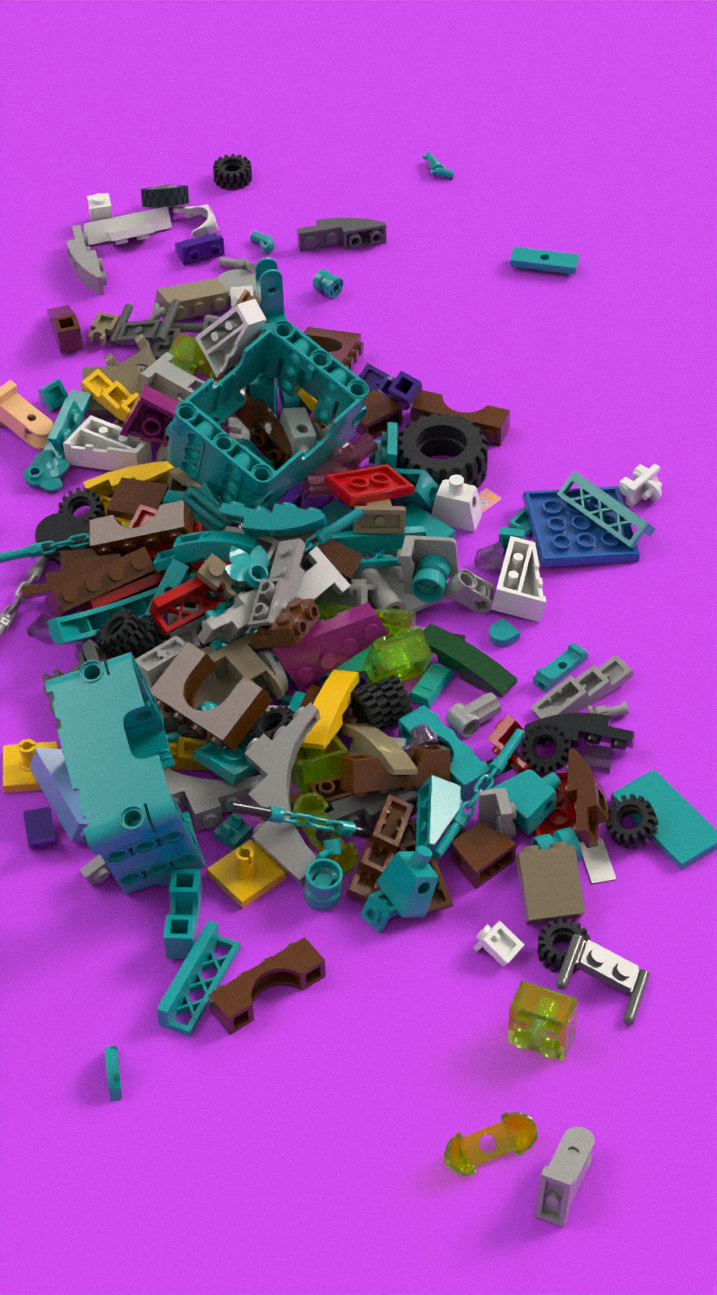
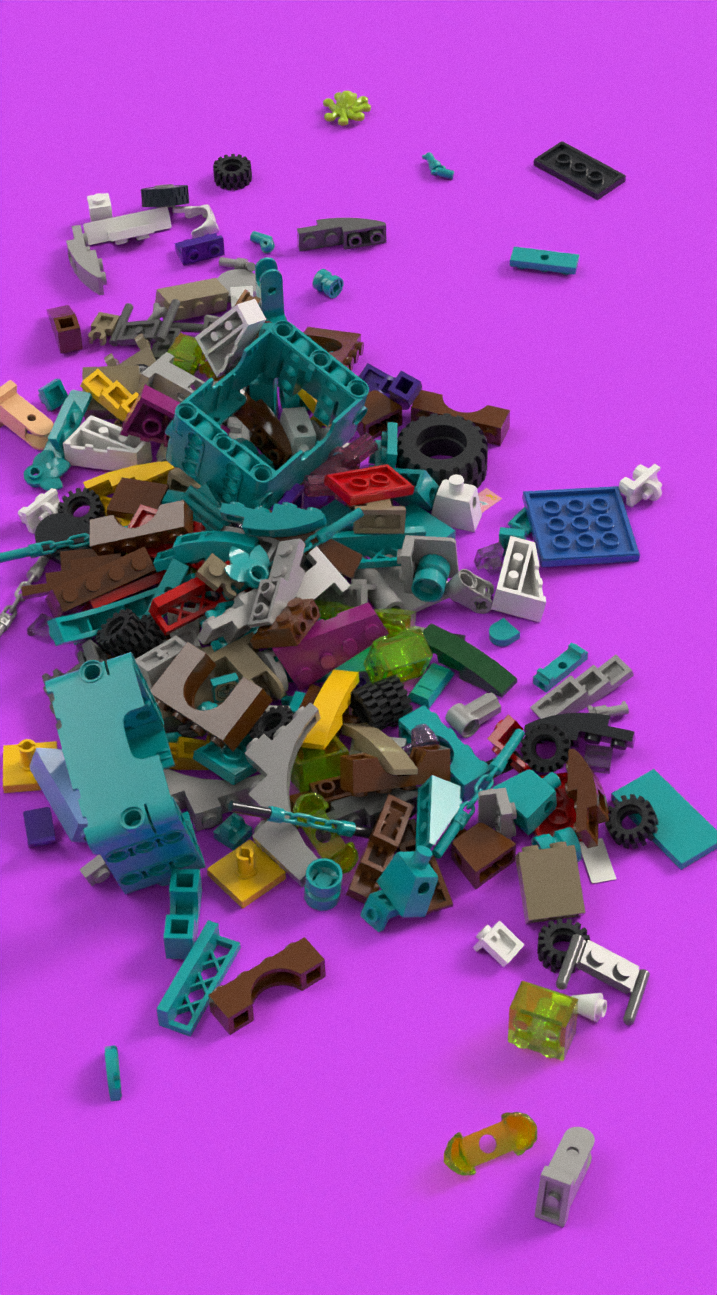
teal hand [315,839,341,860] -> none
teal fence [557,471,656,549] -> none
none -> white hips [18,488,60,534]
none -> tile [210,673,239,703]
none -> lime animal [323,90,371,126]
none -> black tile [534,141,626,200]
none -> white cone [551,993,607,1022]

